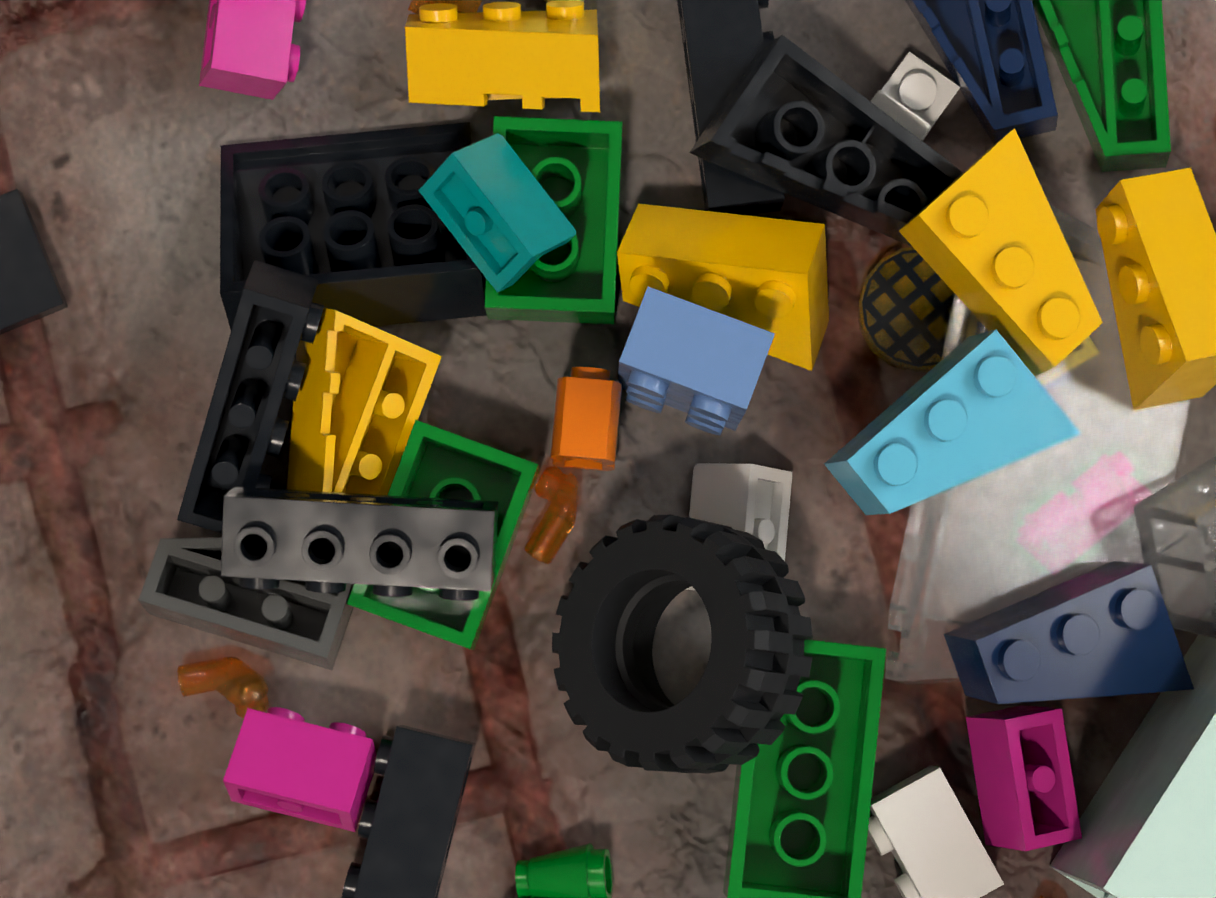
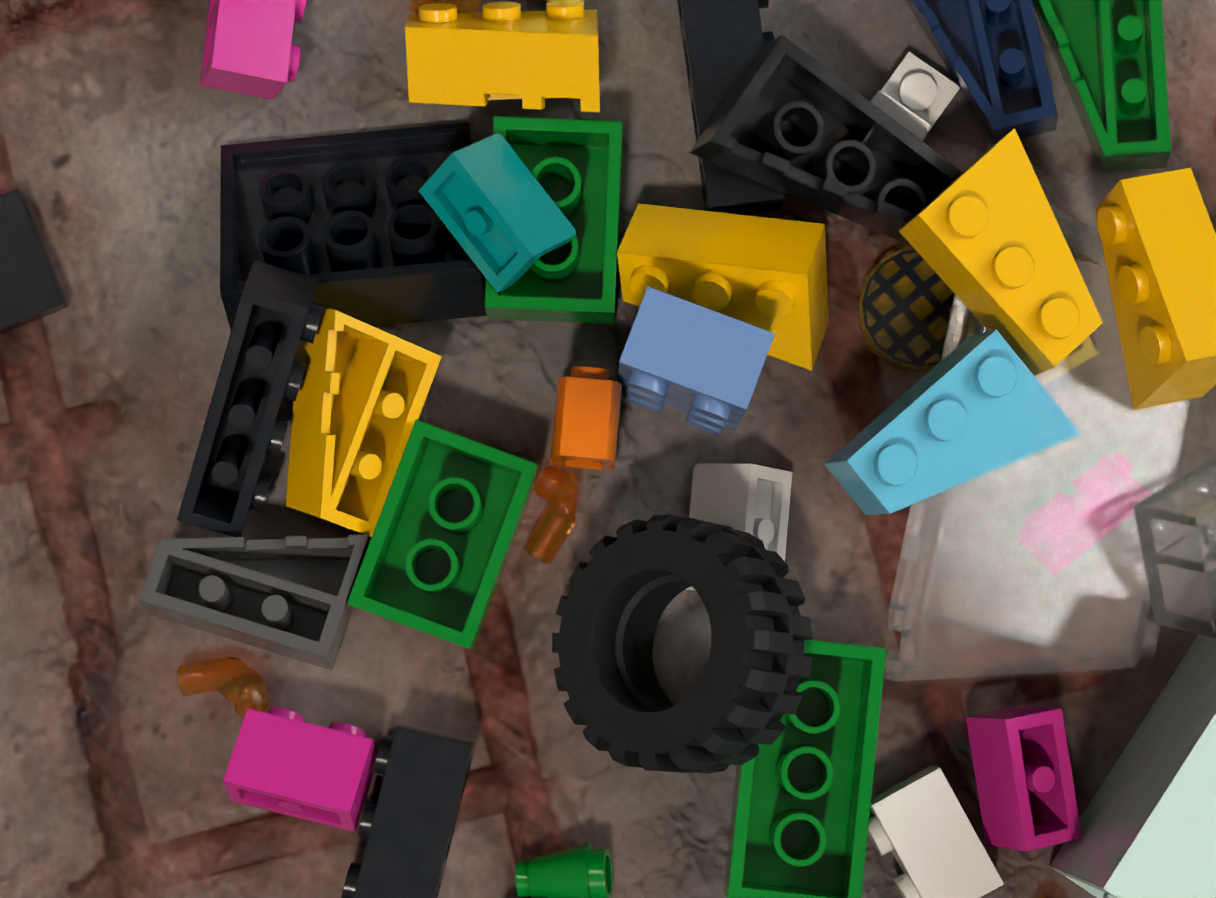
black brick [221,487,498,601] -> none
dark blue wedge [944,561,1194,704] -> none

